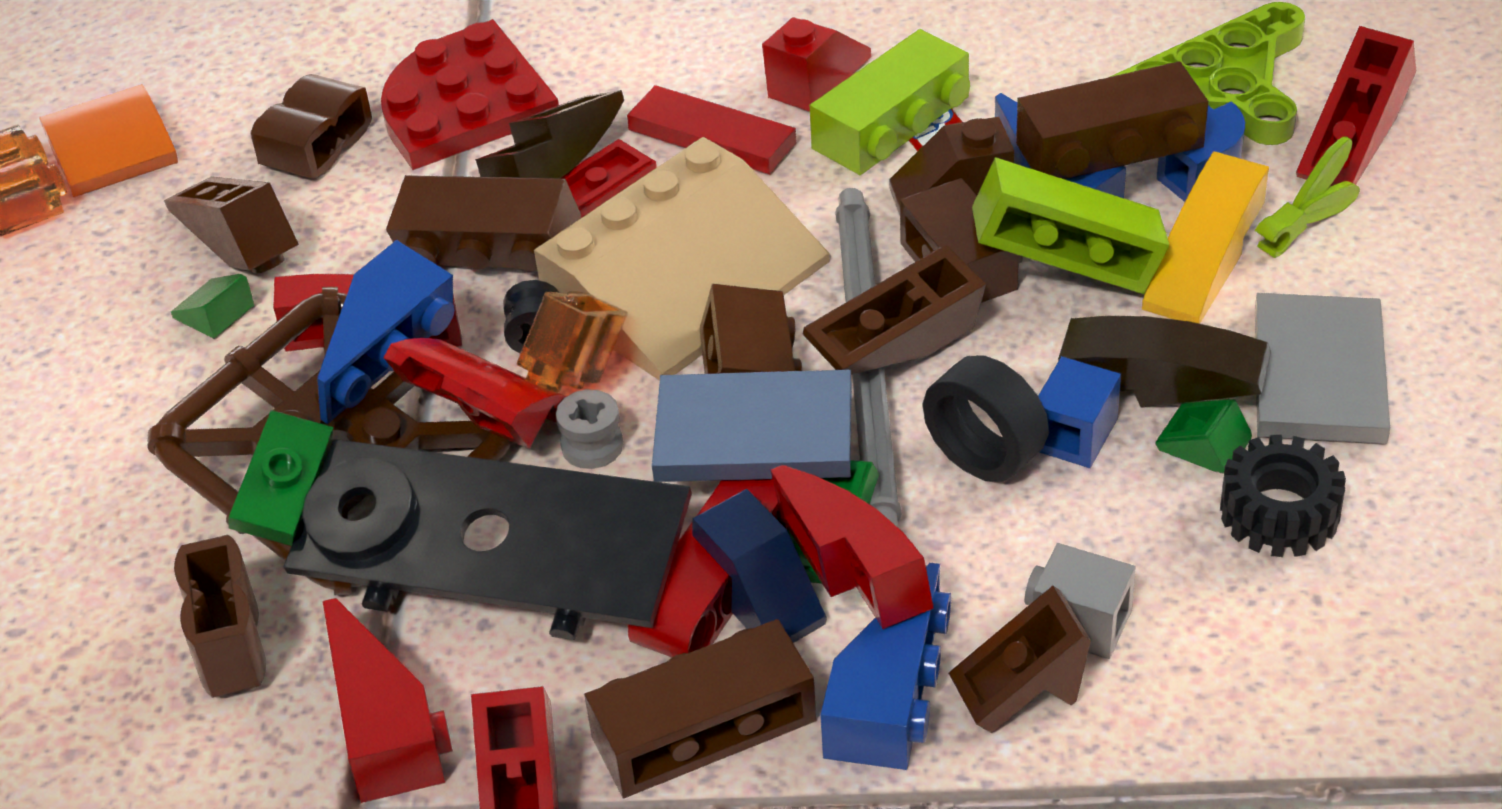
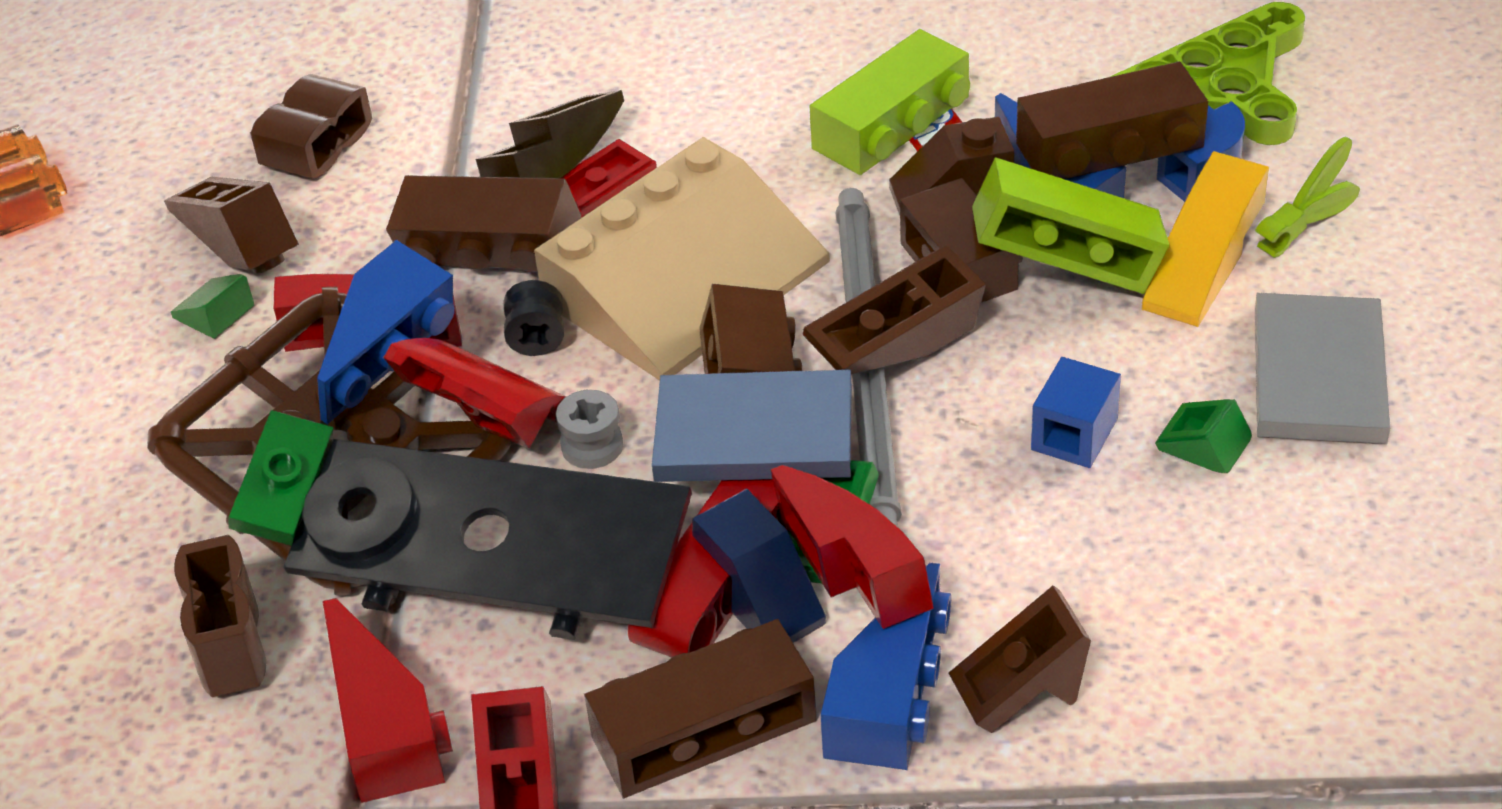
orange slope [39,84,178,197] -> none
red plate [381,19,559,170] -> none
clear orange brick [516,291,628,392] -> none
red tile [627,85,797,174] -> none
red slope [762,17,872,111] -> none
black tyre [922,355,1049,482] -> none
light grey brick [1024,543,1136,659] -> none
dark brown slope [1058,316,1271,408] -> none
black tyre [1220,435,1346,557] -> none
red slope [1296,26,1417,186] -> none

